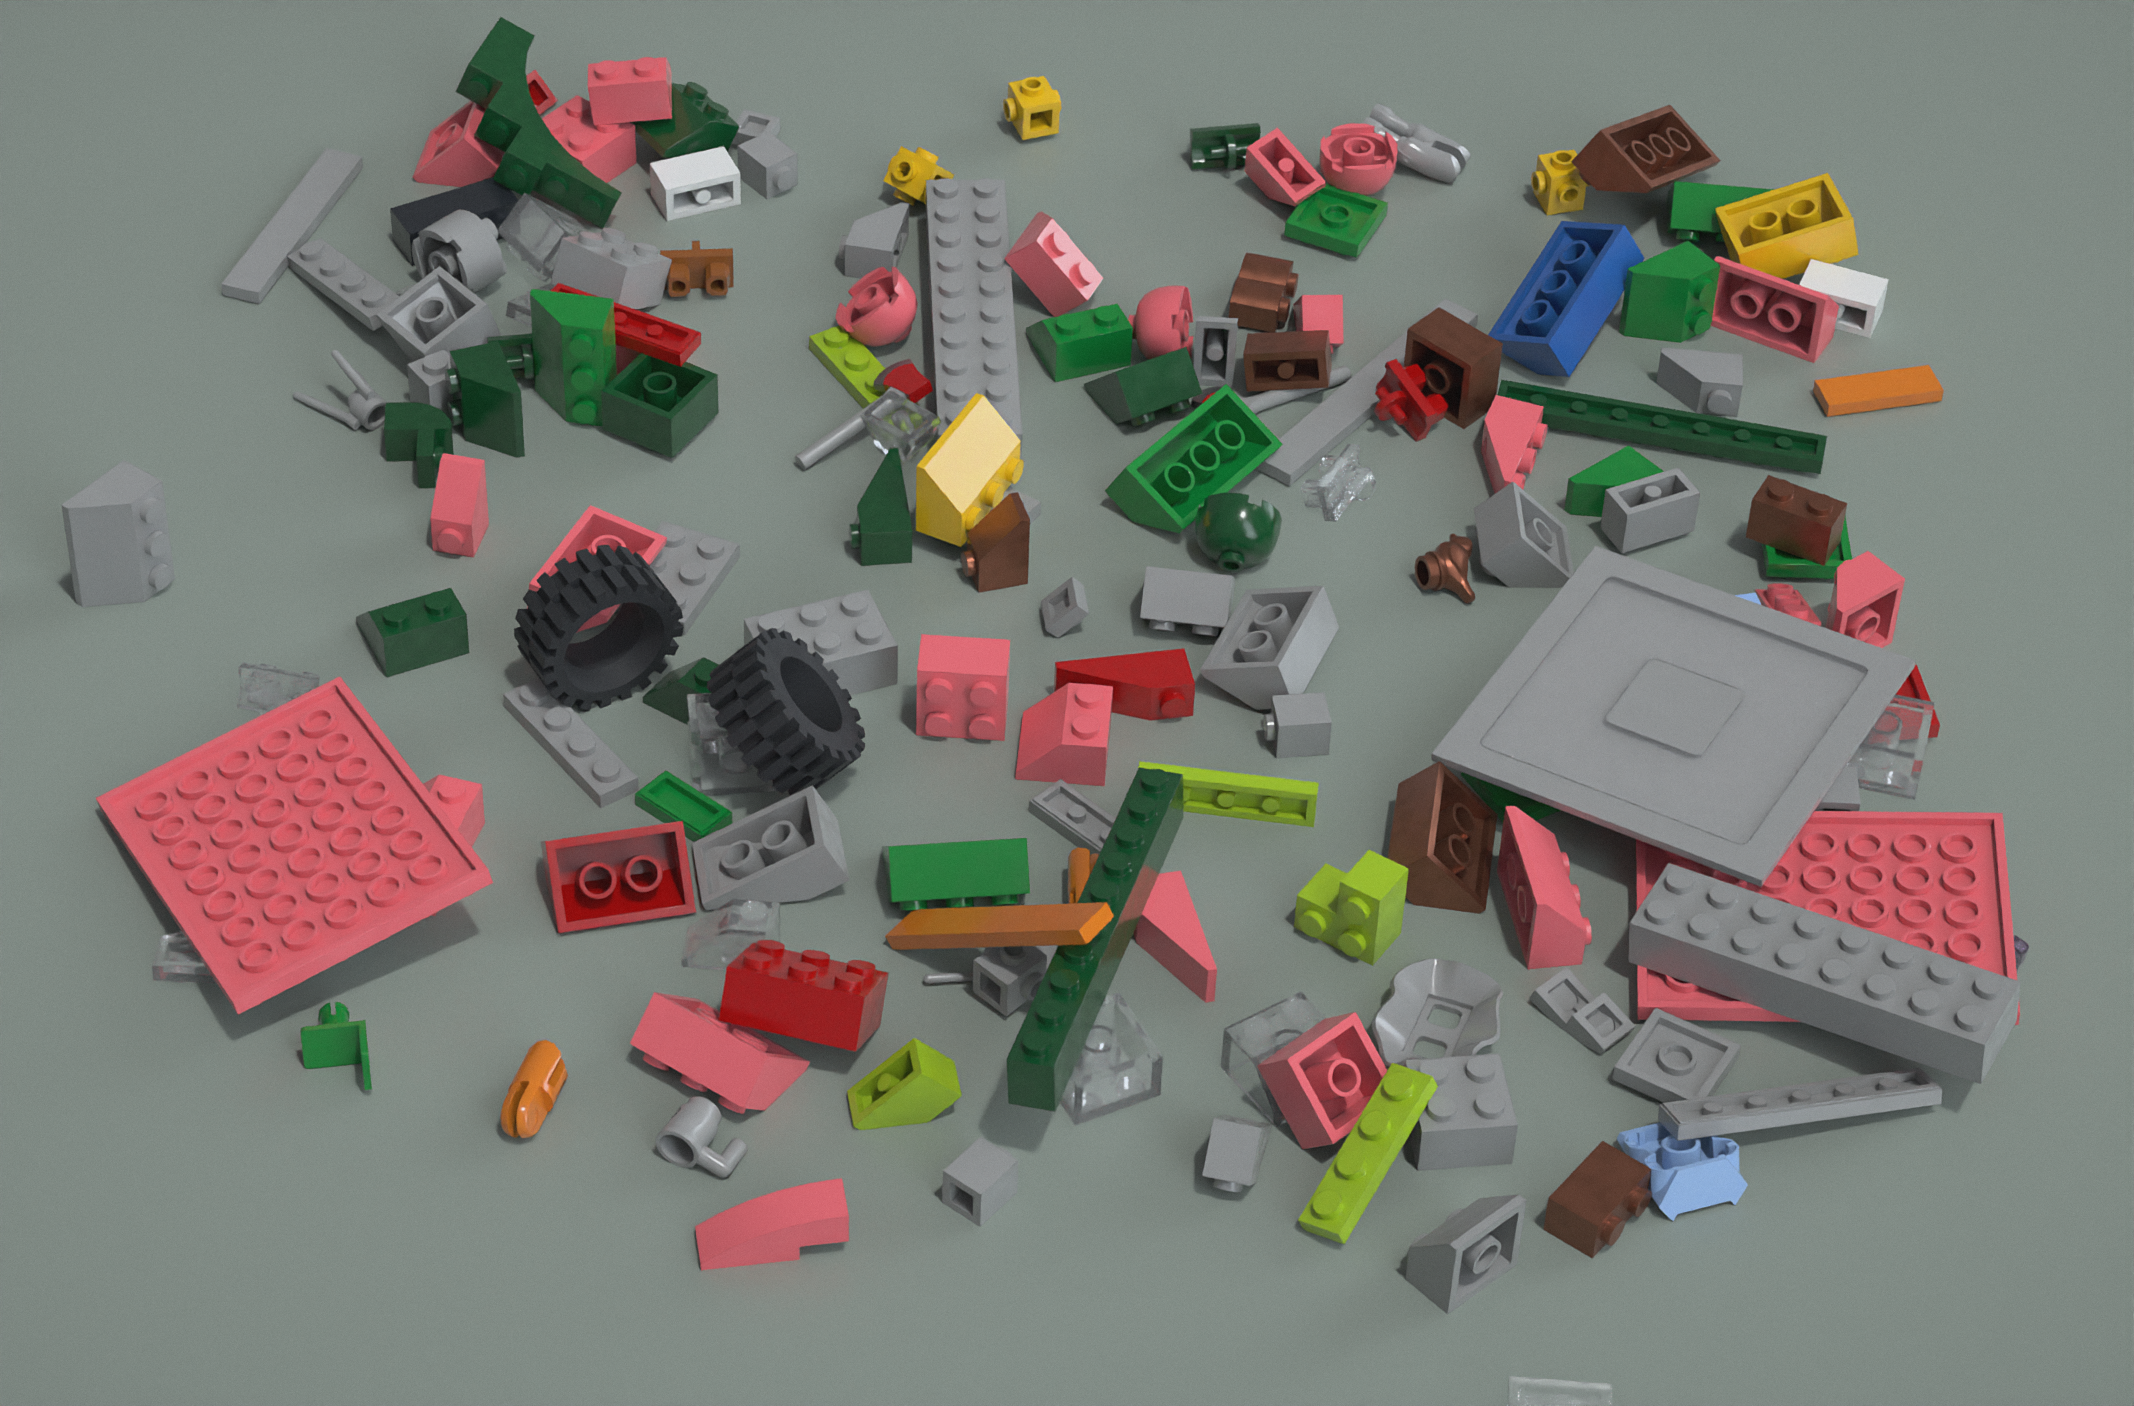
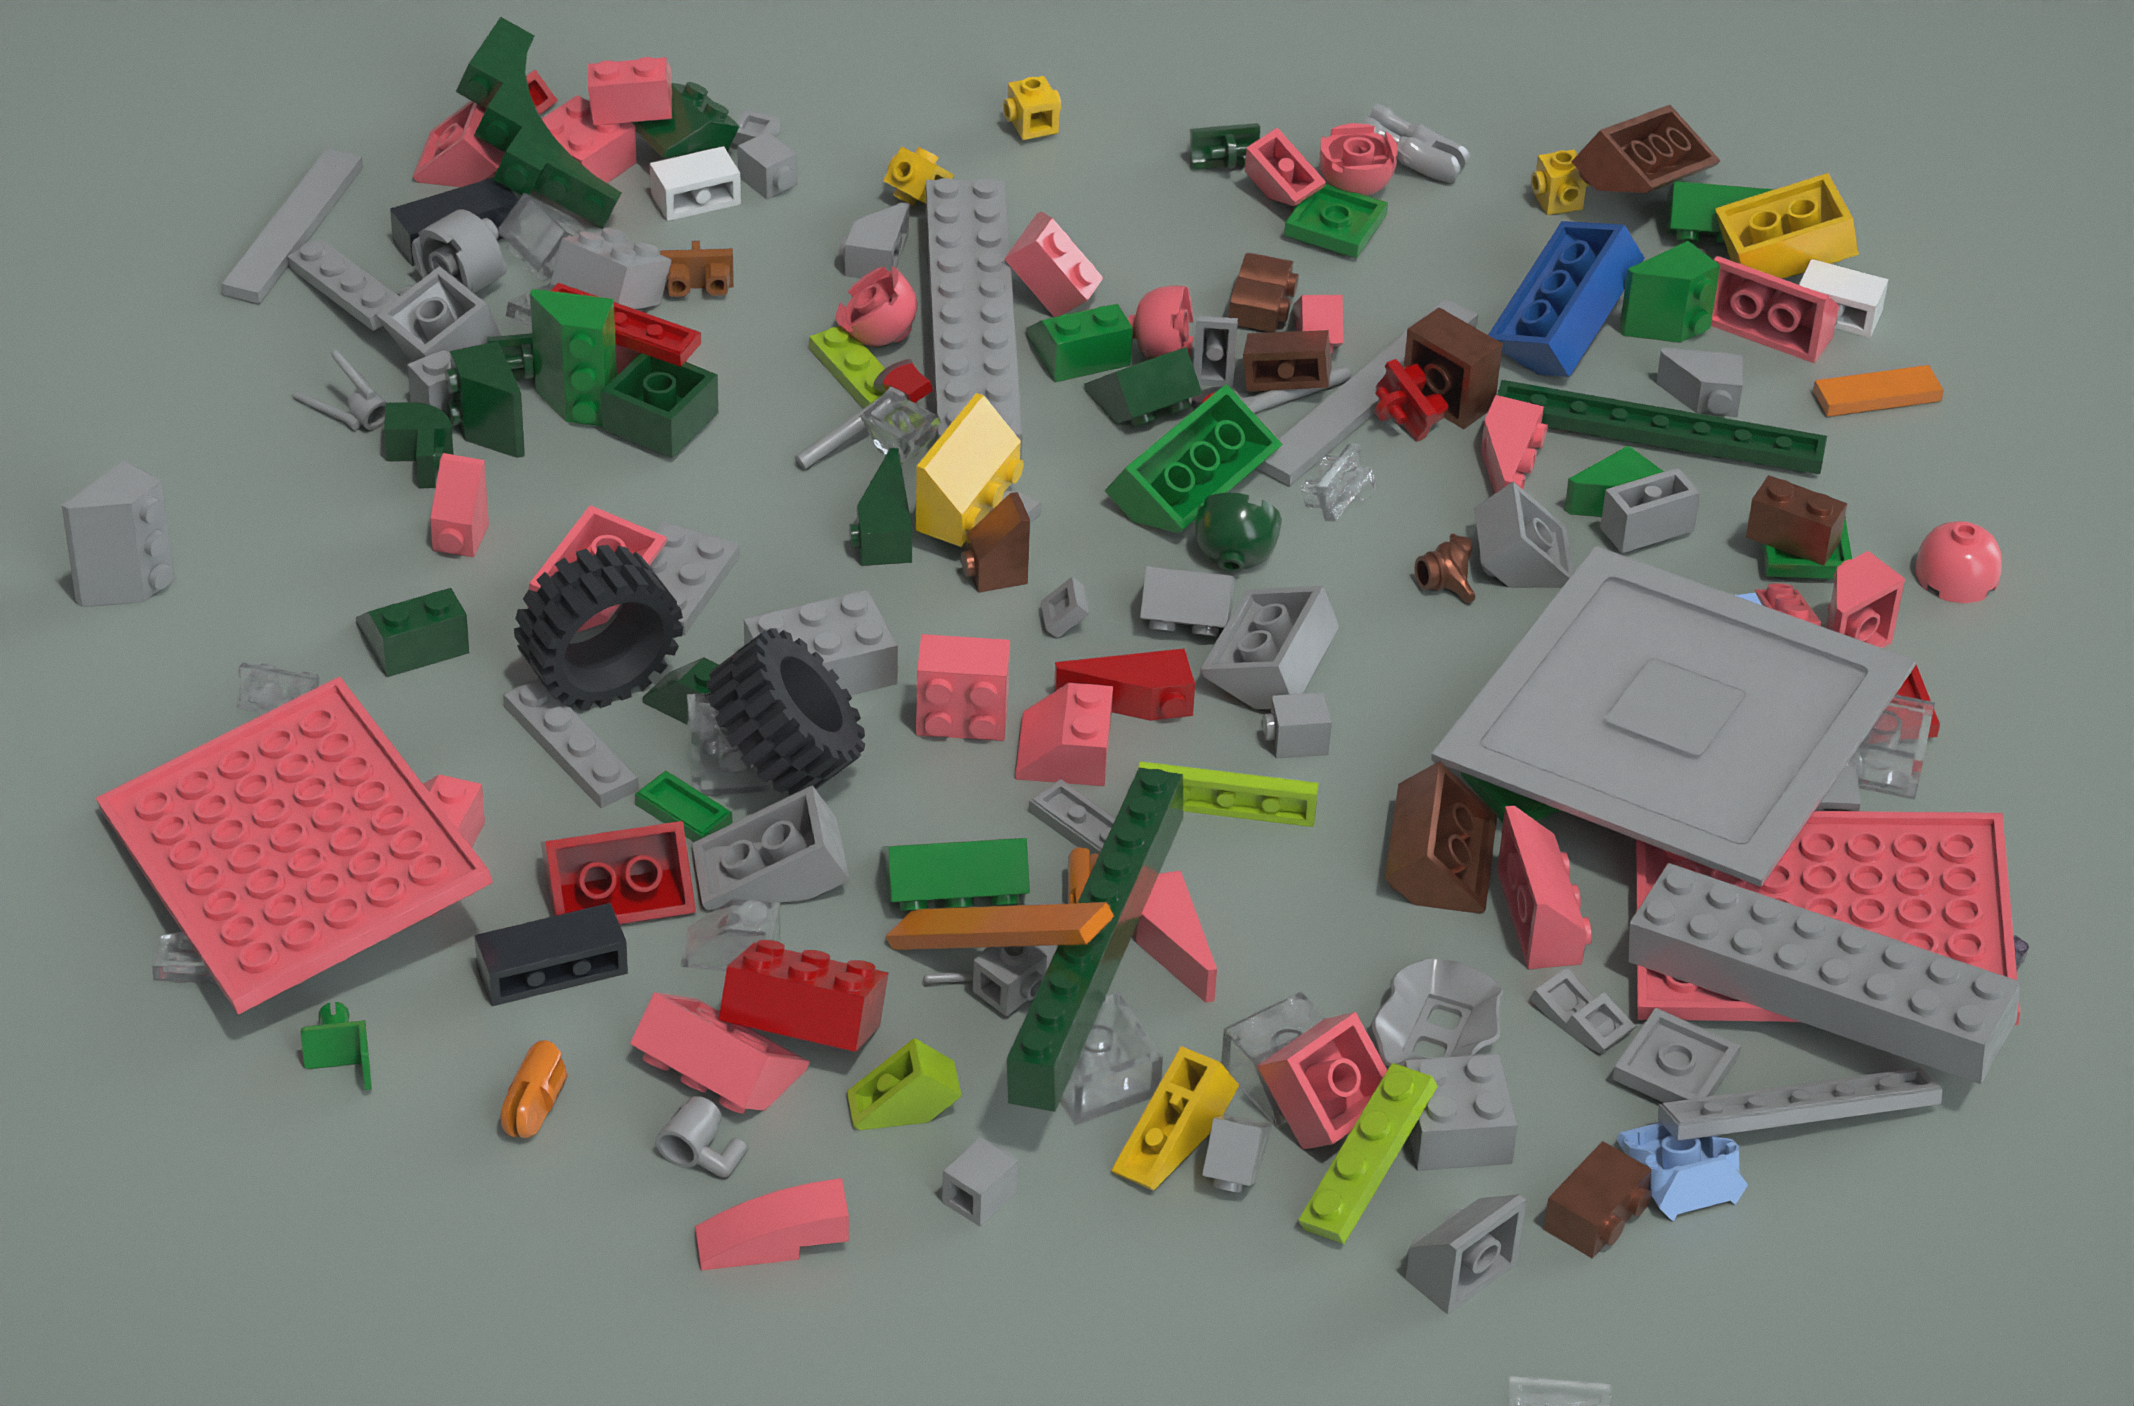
lime brick [1294,850,1409,966] -> none
none -> black brick [474,903,628,1006]
none -> yellow slope [1111,1046,1240,1191]
none -> coral cylinder [1915,521,2002,603]

